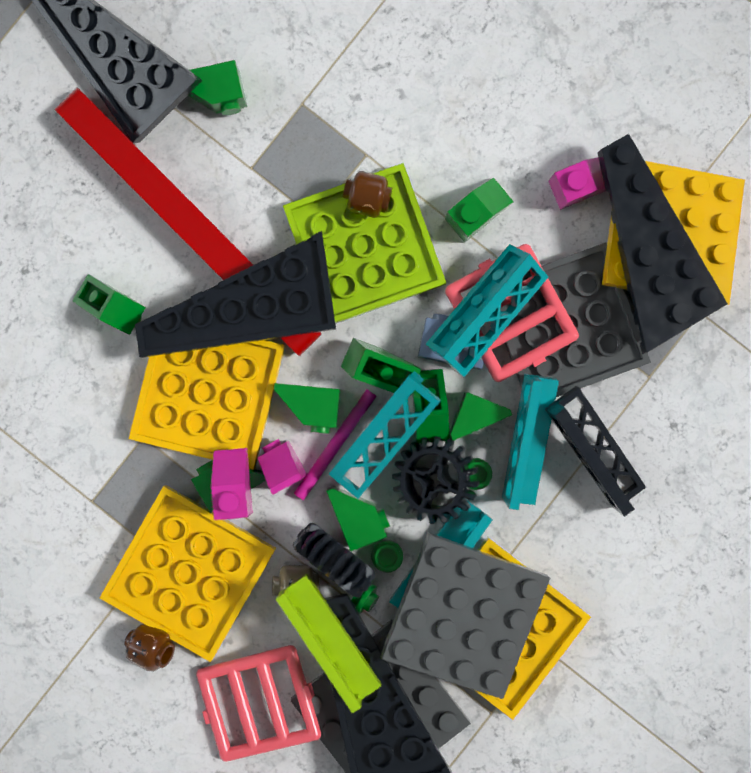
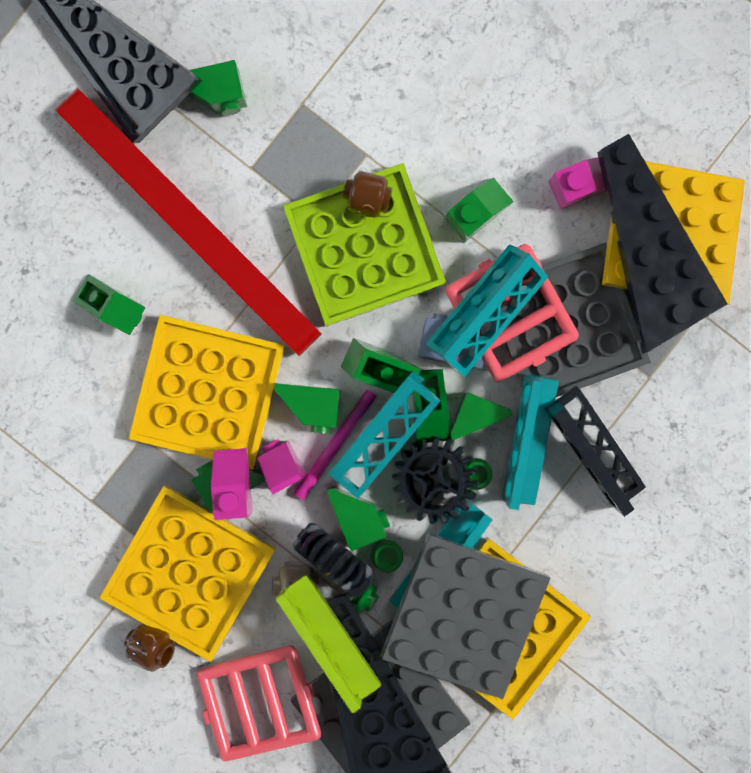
black wing [135,231,337,358] -> none

